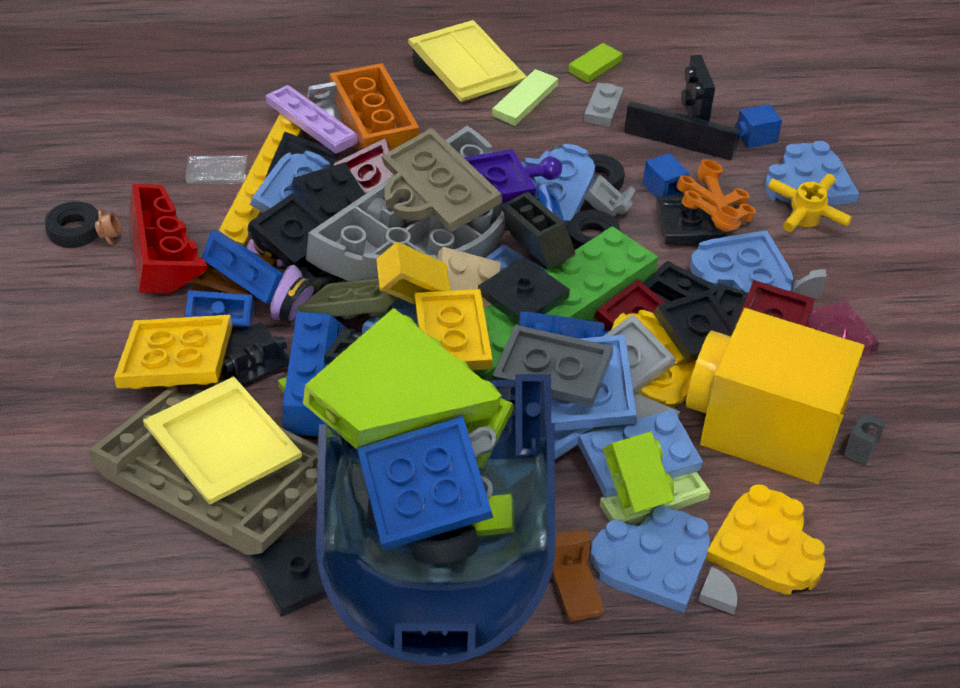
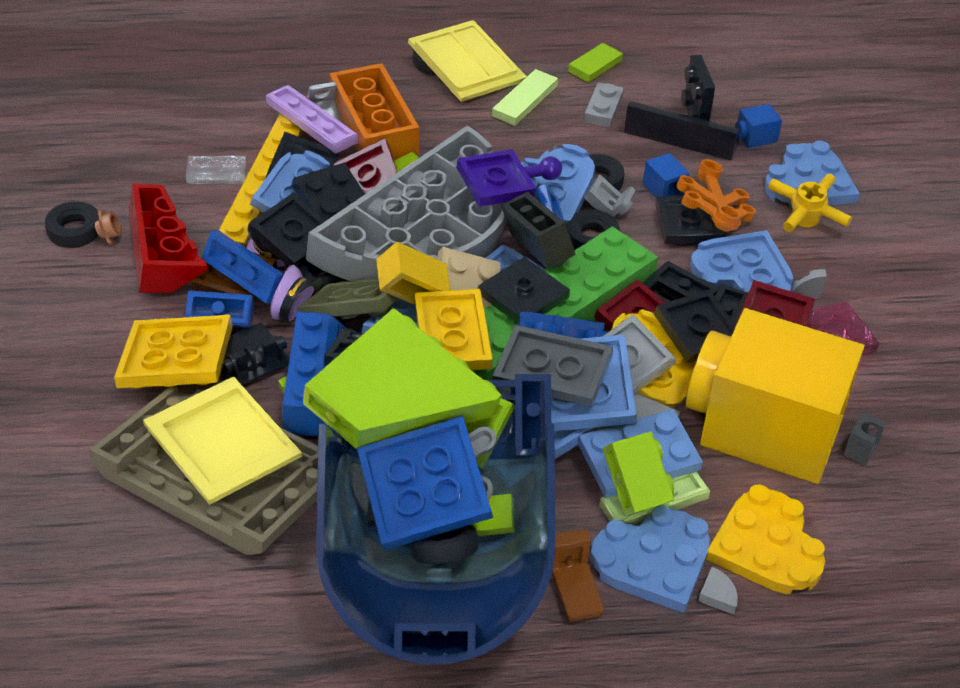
black plate [249,528,328,617] -> none
dark tan plate [382,128,502,232] -> none

